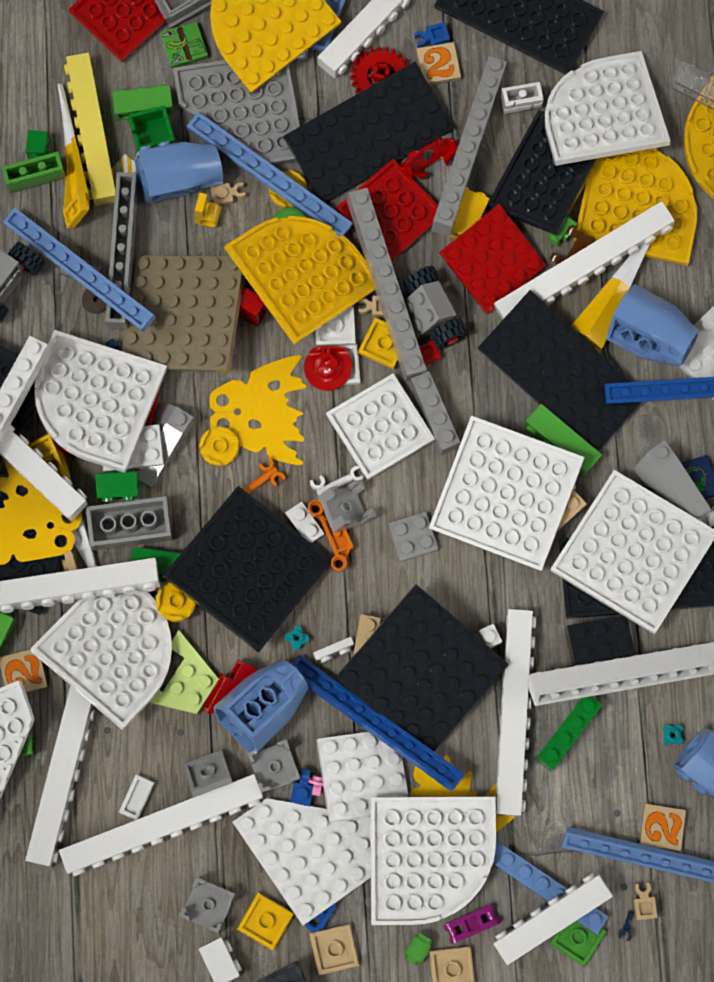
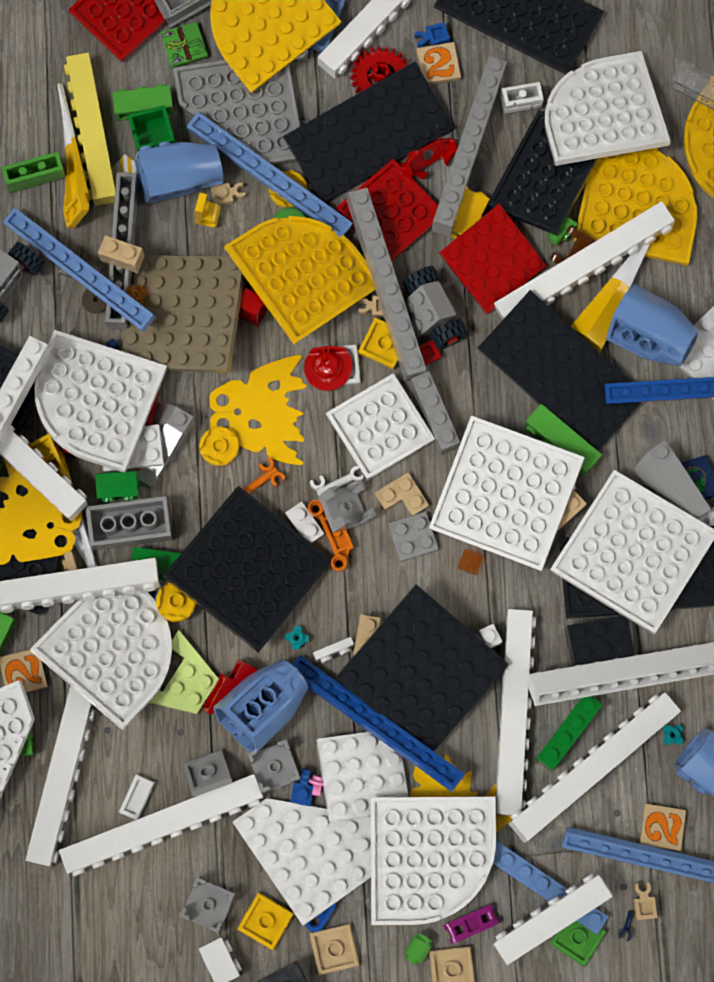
green brick [25,130,50,159] -> none
white plate [315,305,356,347] -> none
none -> tan brick [98,235,145,274]
none -> clear orange plate [127,285,146,304]
none -> tan plate [374,473,429,516]
none -> clear orange plate [457,549,483,576]
none -> white brick [509,693,681,843]

